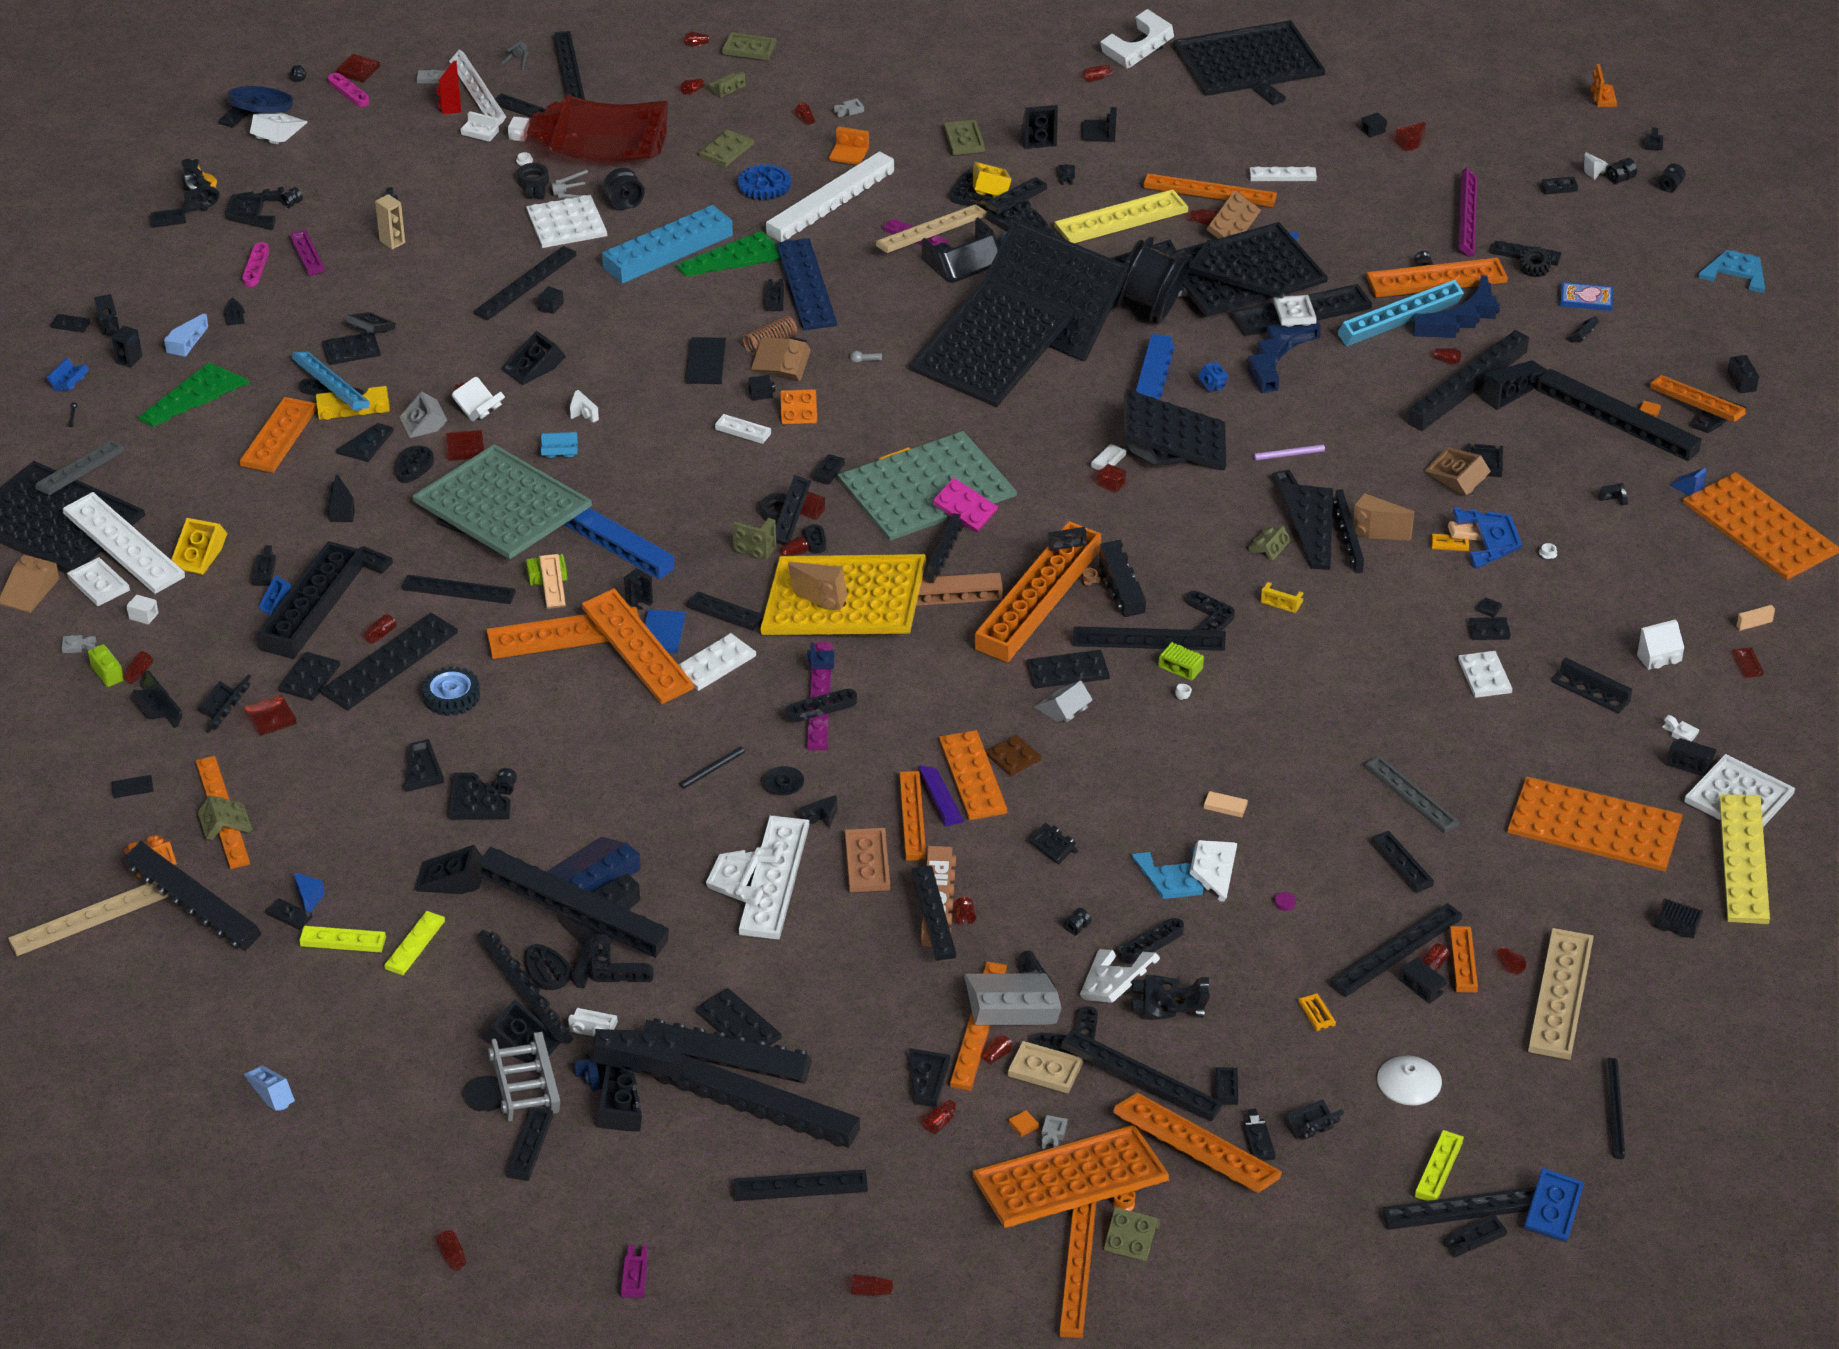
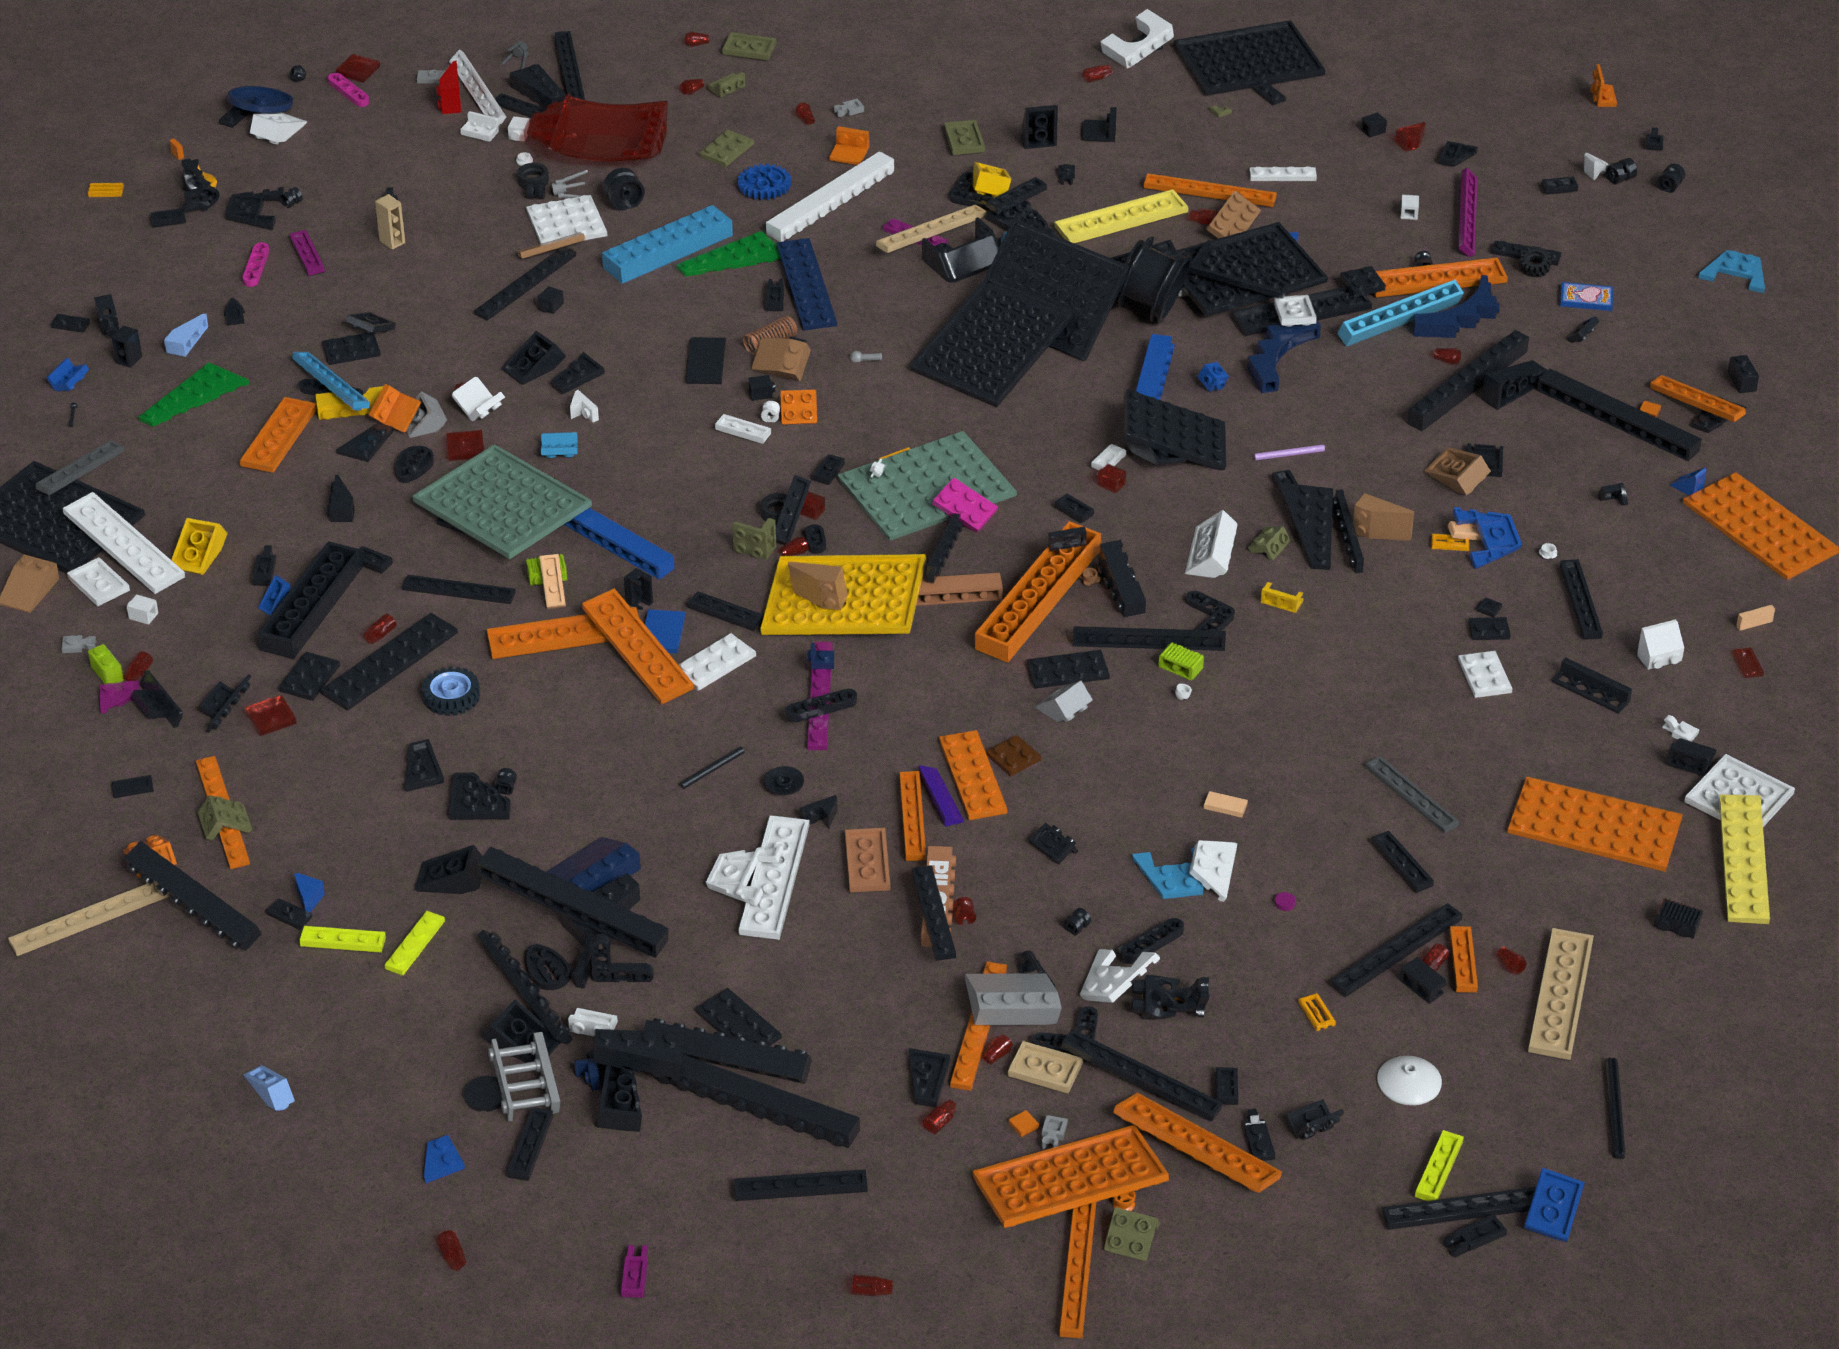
none -> light orange tile [88,183,124,197]
none -> magenta wing [100,680,139,714]
none -> orange tile [169,138,184,160]
none -> orange bracket [369,384,421,433]
none -> blue wing [424,1135,465,1183]
none -> black wedge [510,64,567,114]
none -> medium nougat tile [517,232,585,259]
none -> black wing [552,352,605,394]
none -> white wheel [761,401,780,422]
none -> white plate [870,459,885,478]
none -> black plate [1055,493,1094,523]
none -> white slope [1185,510,1237,578]
none -> olive tile [1209,105,1232,118]
none -> black plate [1340,266,1386,297]
none -> white brick [1401,195,1419,220]
none -> black wing [1438,141,1478,167]
none -> black plate [1560,559,1603,640]

